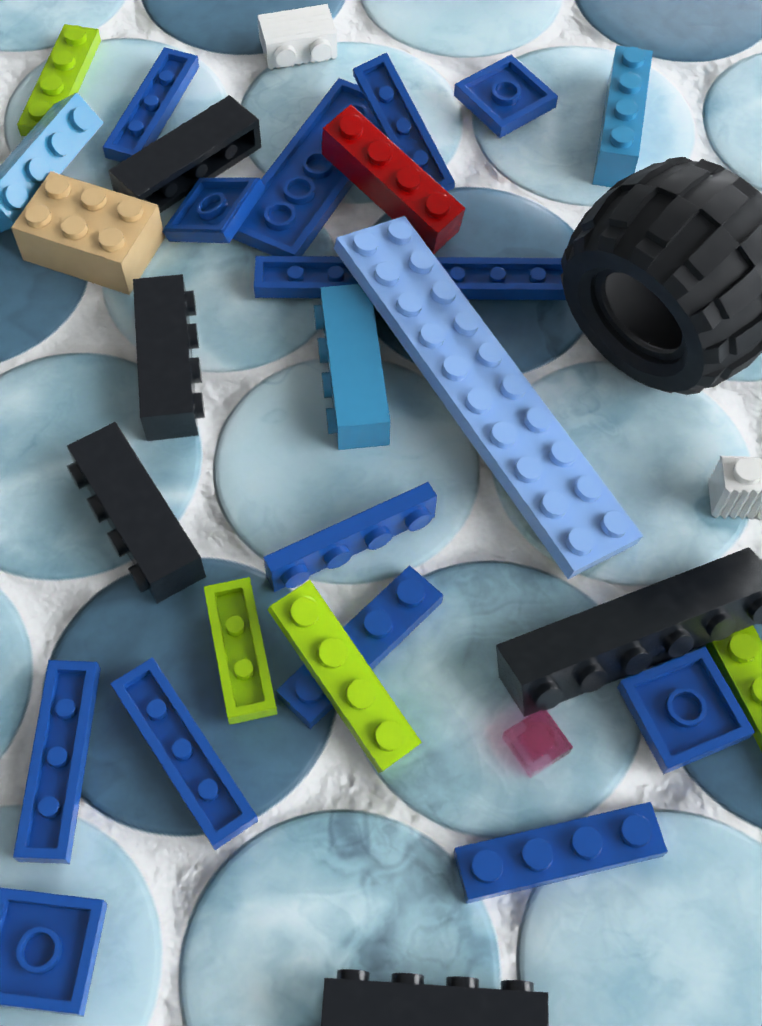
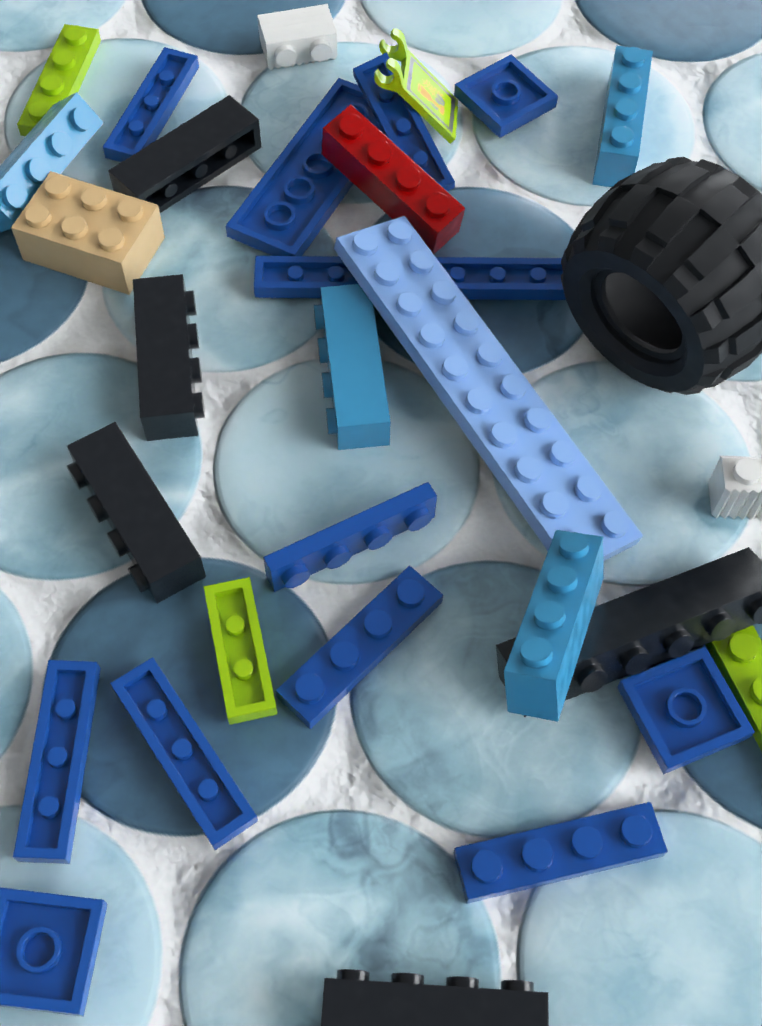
blue tile [162,178,266,243] -> none
lime plate [267,580,422,773] -> none
clear pink plate [502,710,573,778] -> none
none -> lime flag [374,28,459,143]
none -> dark azure brick [504,530,604,722]

